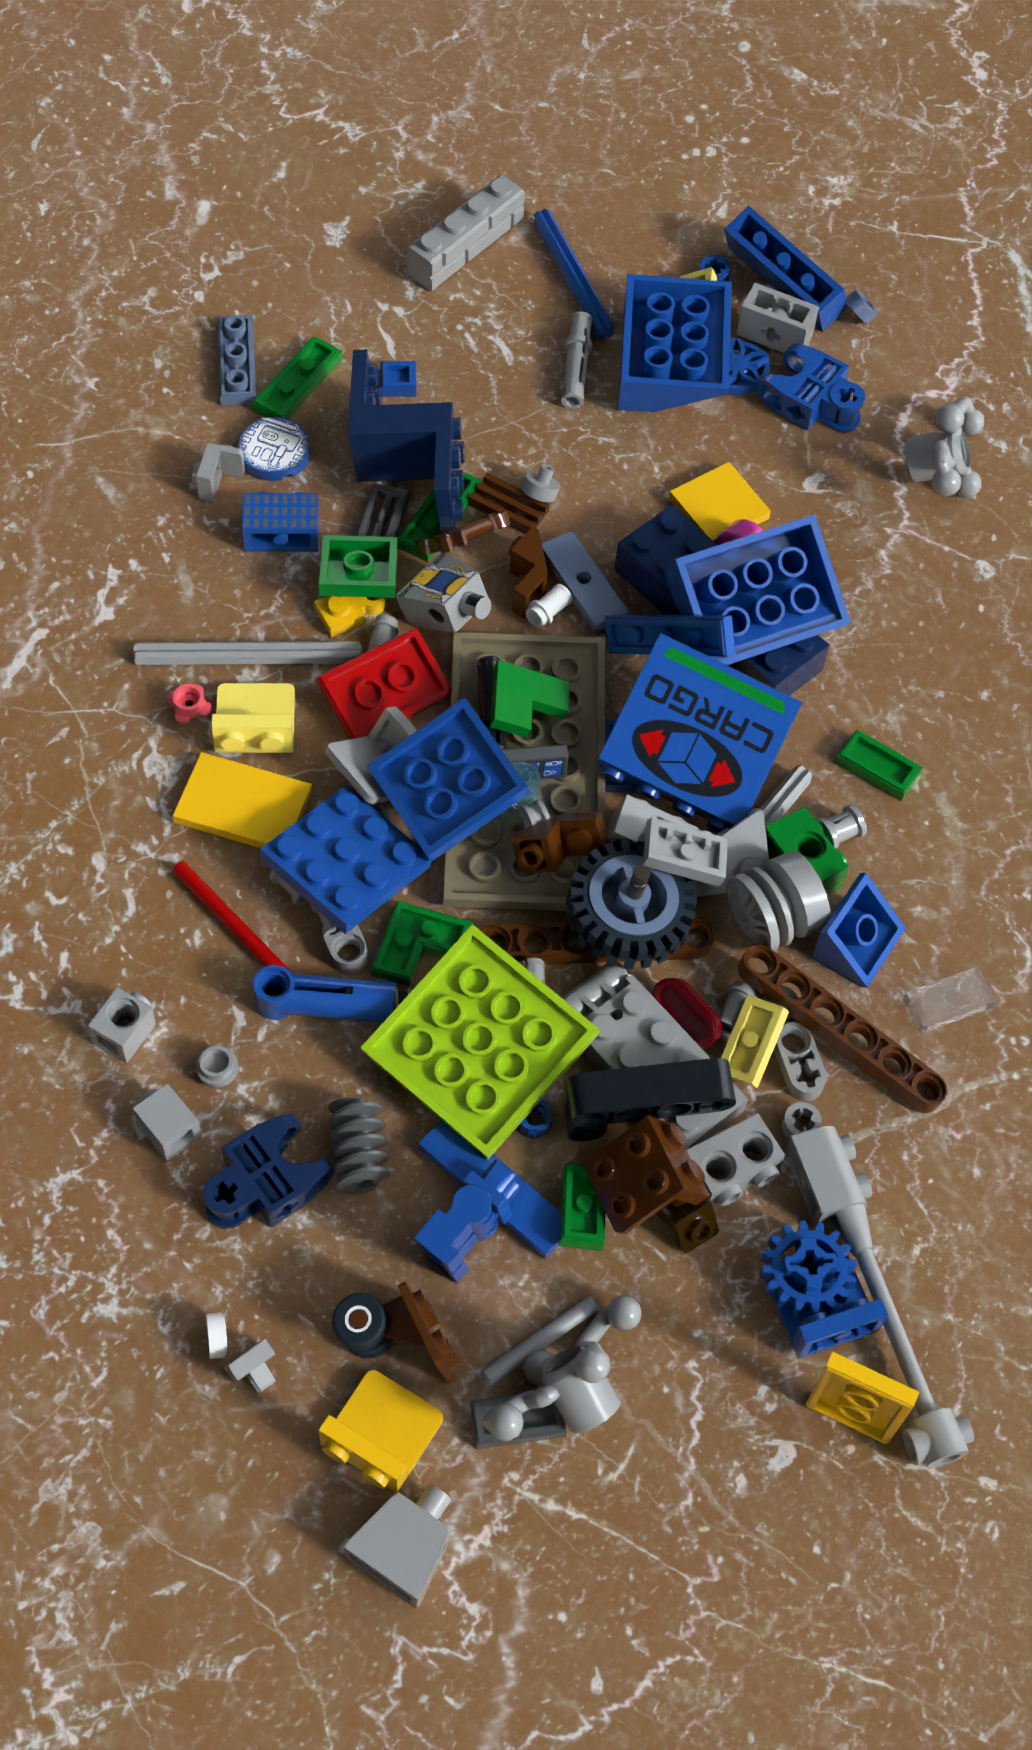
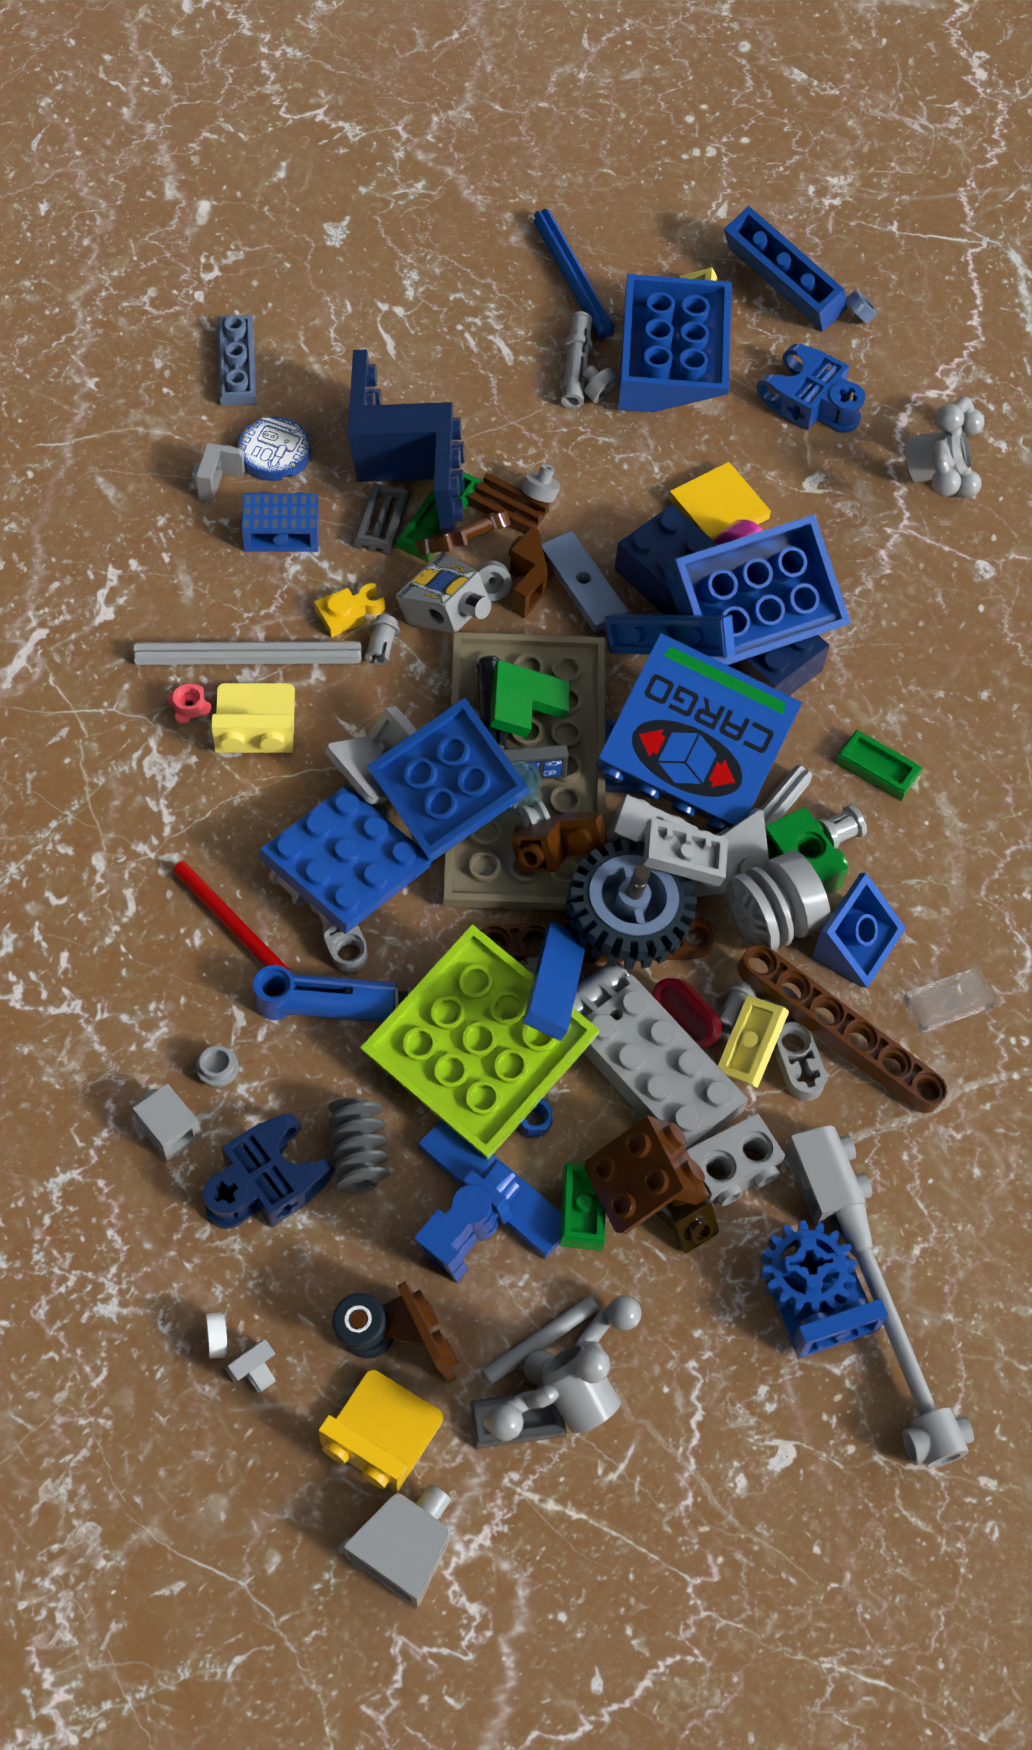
light grey brick [88,987,156,1063] -> none
yellow tile [173,752,313,848] -> none
green tile [252,336,343,419] -> none
red tile [315,627,451,739] -> none
green plate [319,535,398,598] -> none
green tile [371,900,474,986] -> none
blue tile [381,361,416,397] -> none
light grey brick [407,175,525,291] -> none
white pin [526,584,573,628] -> none
black beam [562,1058,736,1142] -> none
blue bush [700,255,730,282] -> none
blue wheel [728,338,770,395] -> none
light grey brick [736,283,819,359] -> none
light grey bush [781,1102,822,1141] -> none
yellow tile [805,1351,919,1444] -> none
none -> light grey tile [476,561,512,601]
none -> blue tile [523,921,585,1041]
none -> light grey tile [583,365,620,403]

